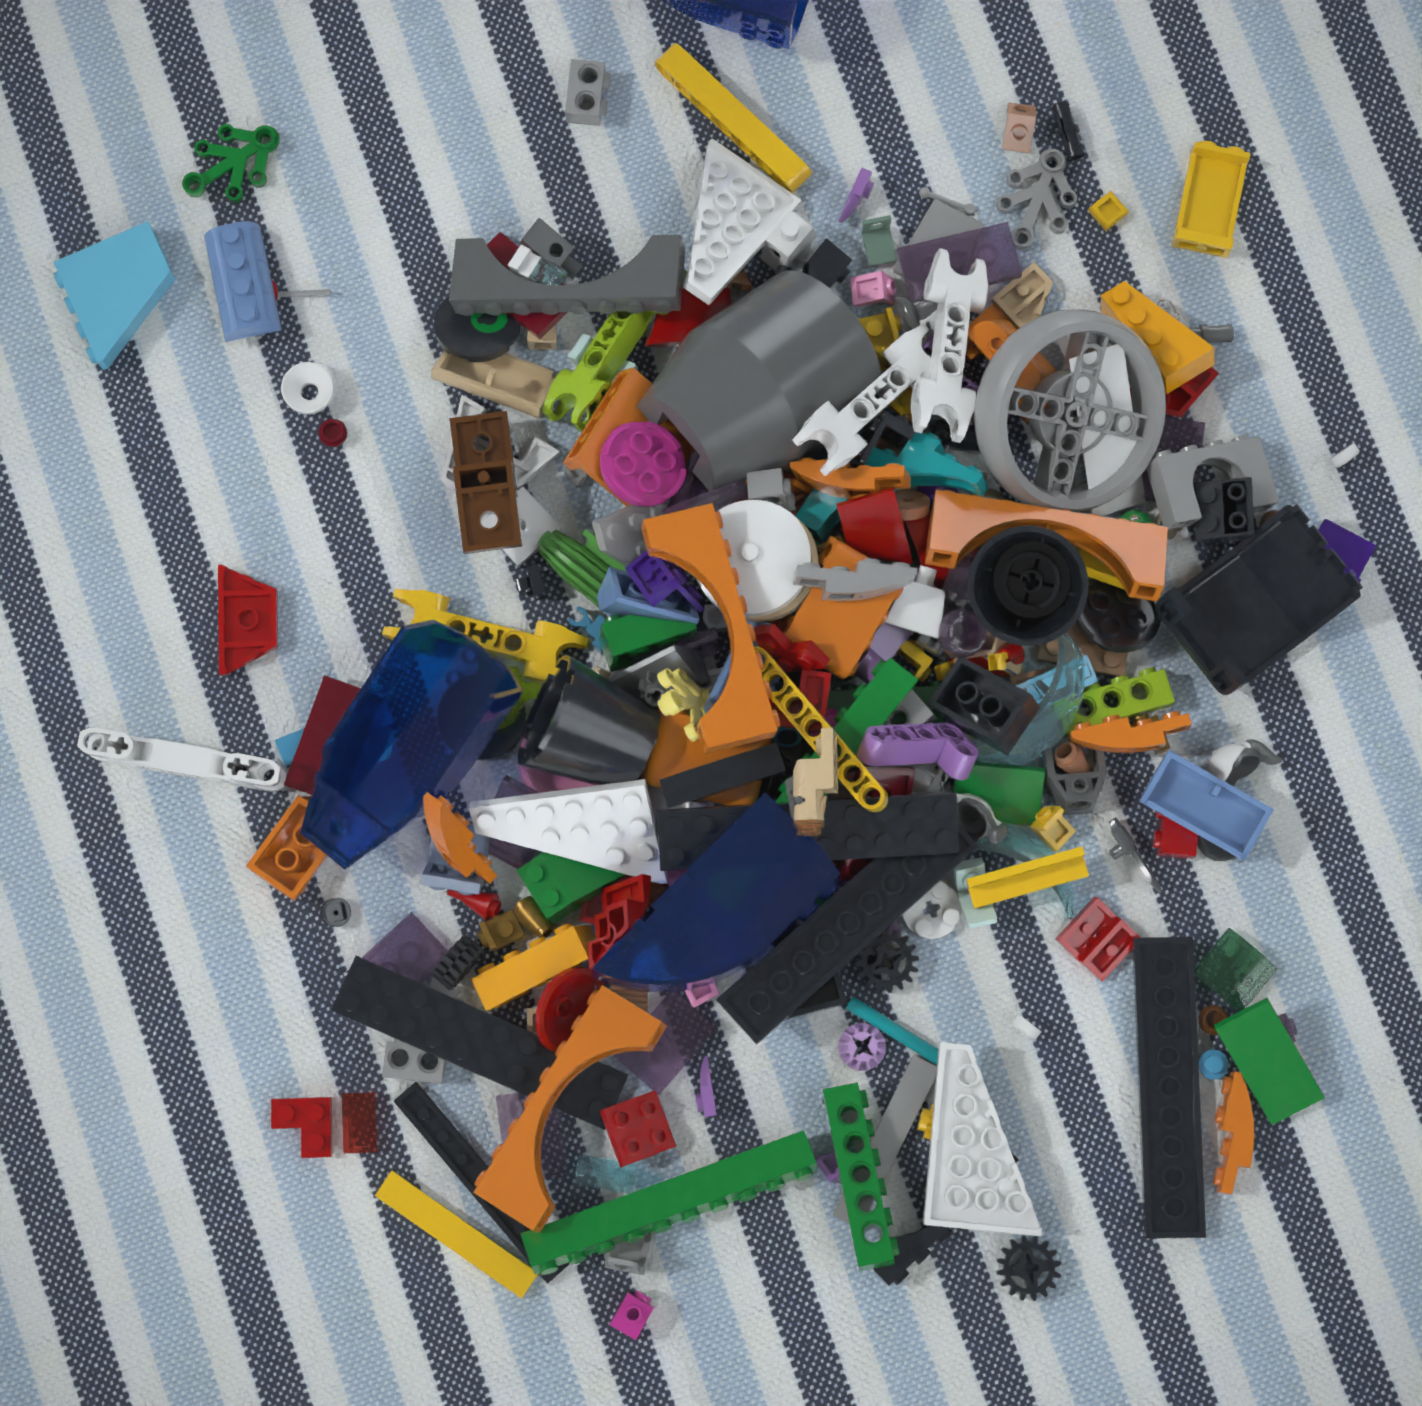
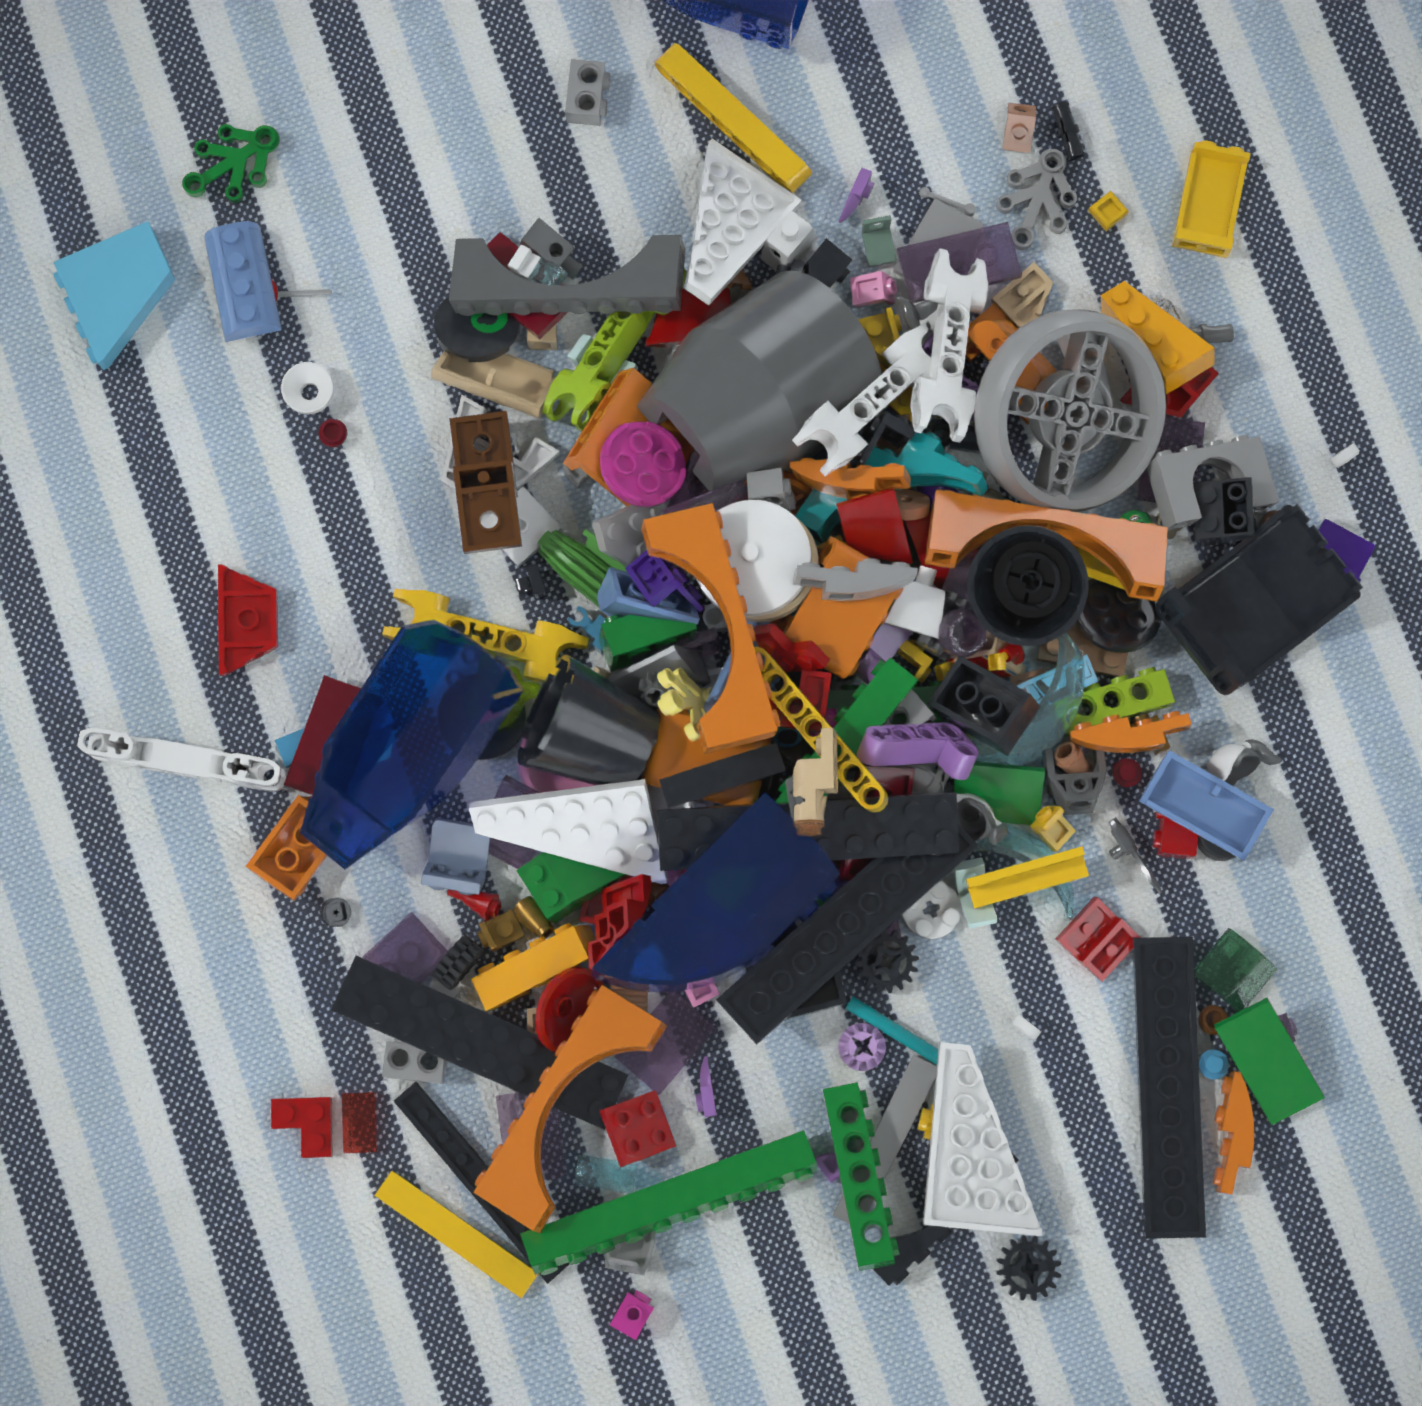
orange slope [423,792,498,884] -> none
white sticker [1069,344,1146,516] -> none
none -> dark red plate [1112,758,1142,788]

